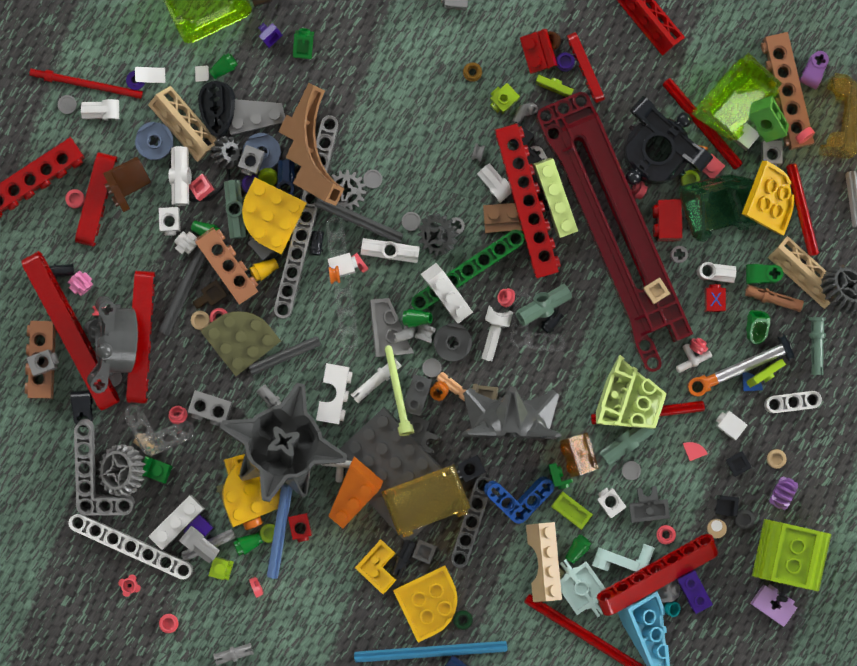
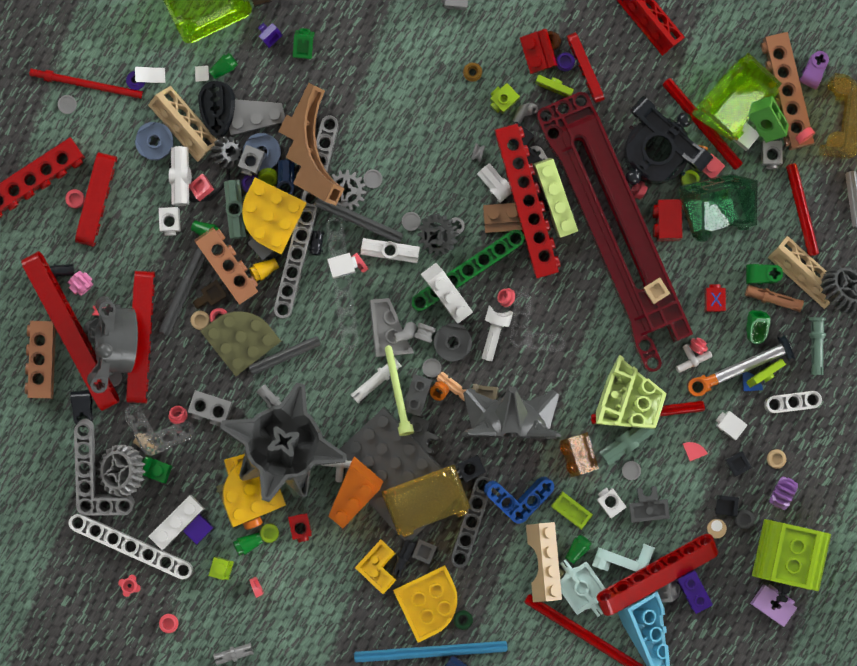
light grey brick [27,350,59,376] -> none
white piece [81,99,119,121] -> none
reddish brown bracket [103,157,151,212] -> none
white gear [174,231,197,255] -> none
light grey piece [179,526,220,563] -> none
light grey axle [181,529,236,561] -> none
medium blue axle [267,484,293,579] -> none
white arch [316,363,353,424] -> none
orange bush [329,266,341,284] -> none
green cone [402,309,433,328] -> none
sand green piece [515,284,572,326] -> none
black pin [540,309,564,334] -> none
green bracket [548,463,573,490] -> none
coral plate [656,525,676,544] -> none
teal hinge [664,601,681,617] -> none
light grey bush [670,246,688,263] -> none
white piece [696,262,736,283] -> none
yellow plate [742,160,794,236] -> none

